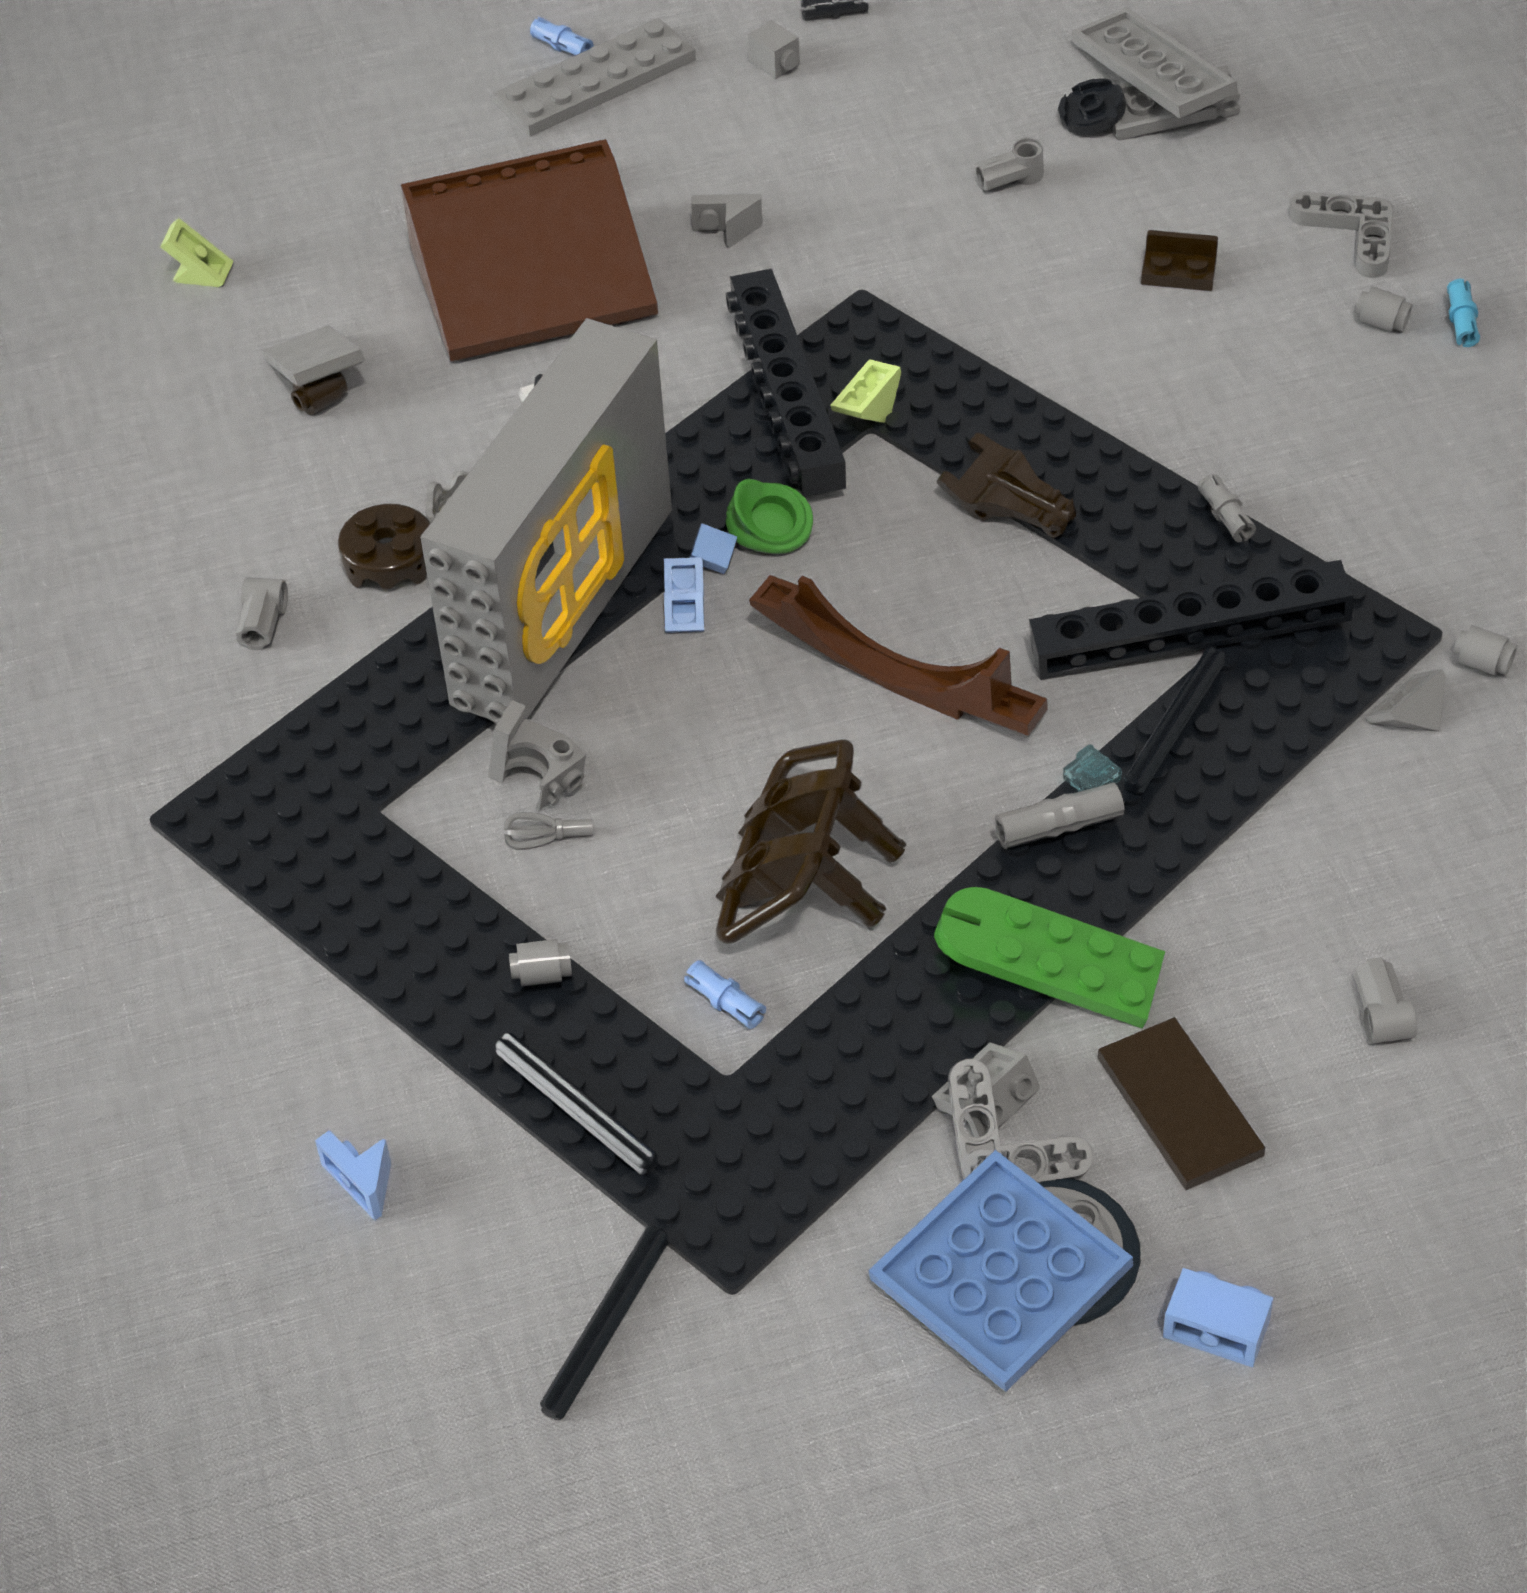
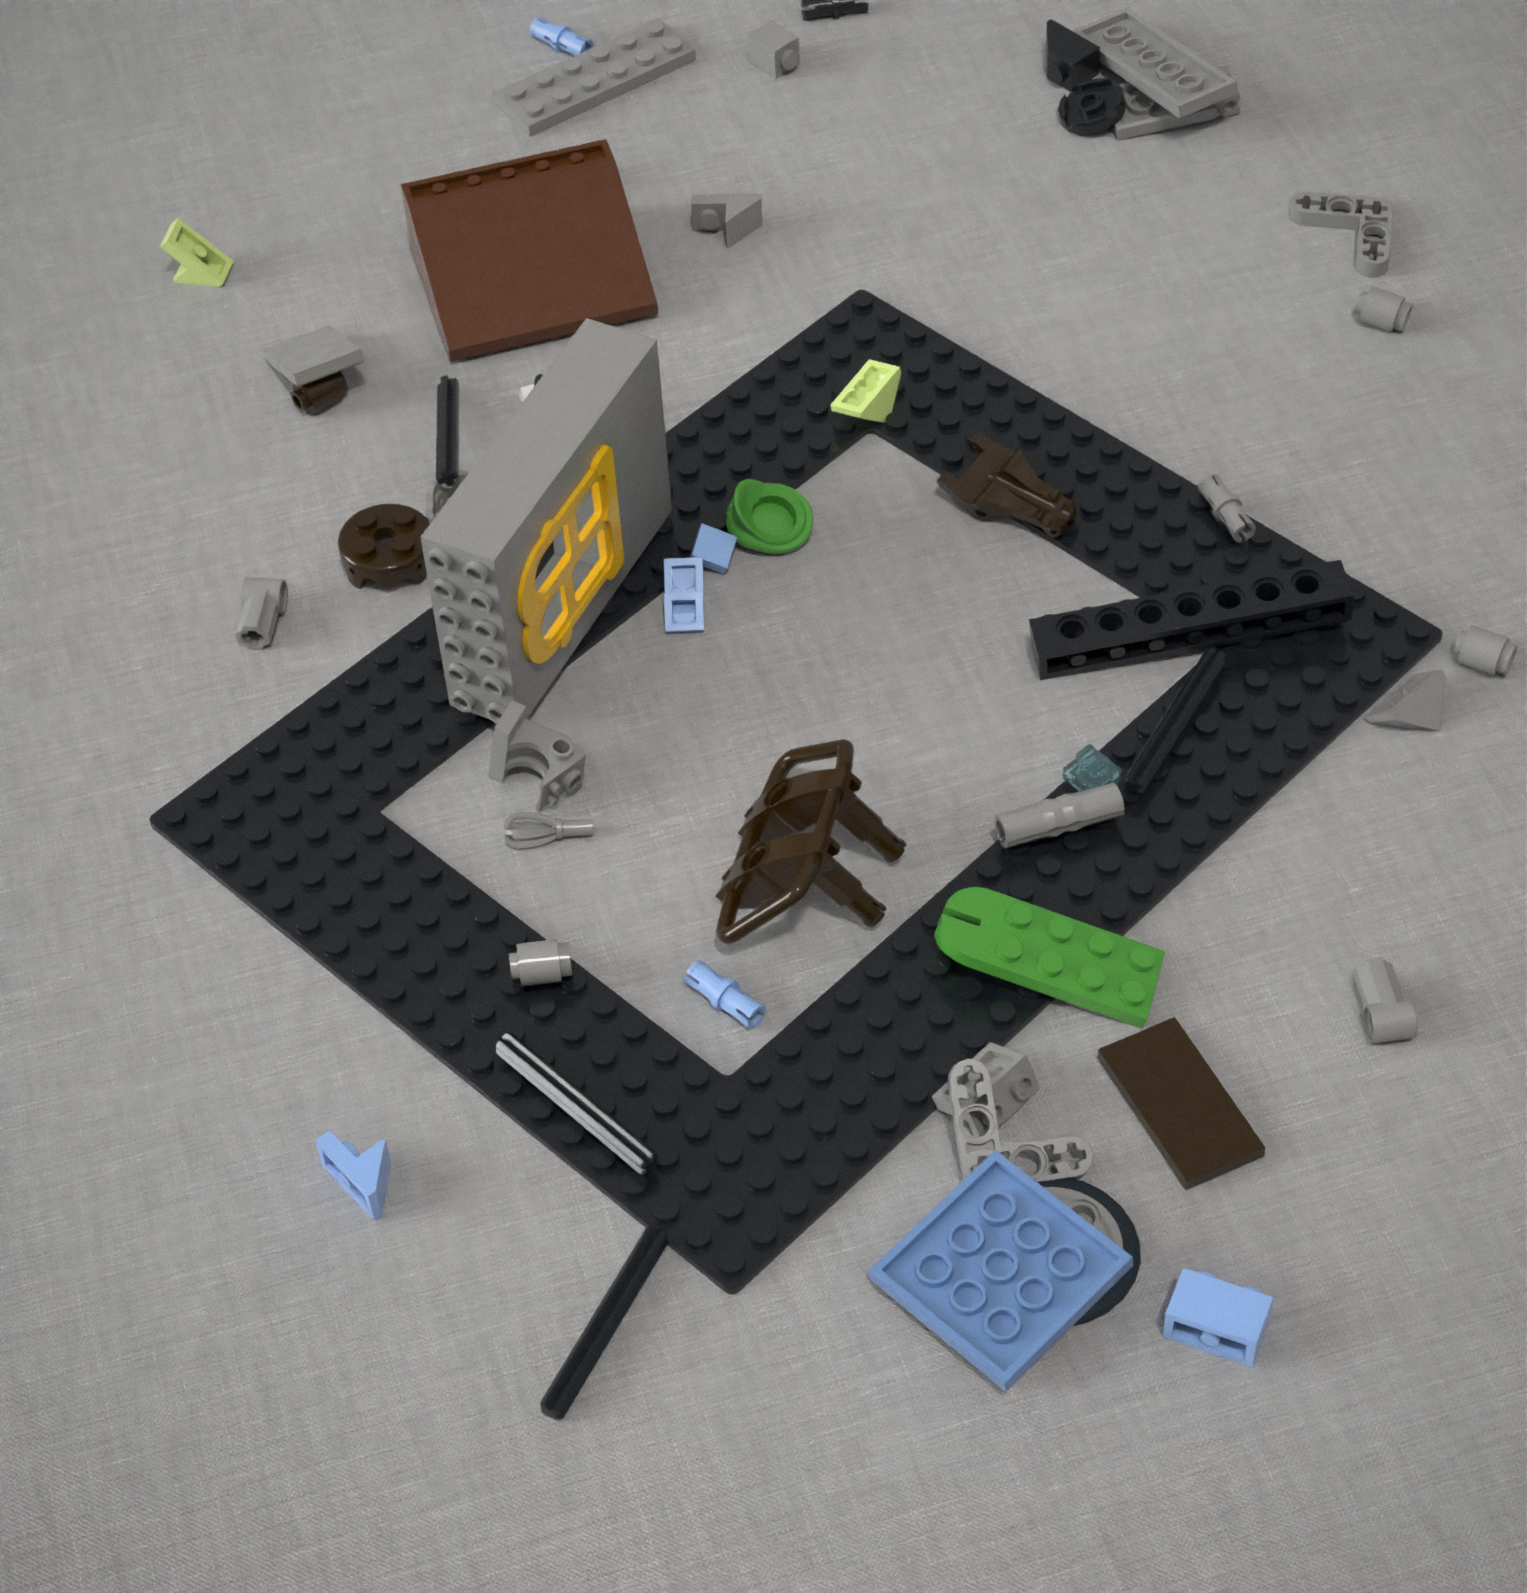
black brick [725,268,846,497] -> none
reddish brown slope [749,575,1048,736] -> none
light grey piece [974,137,1044,192] -> none
dark brown bracket [1141,230,1218,291] -> none
medium azure pin [1447,279,1480,347] -> none
none -> black axle [436,375,459,487]
none -> black slope [1046,19,1100,92]

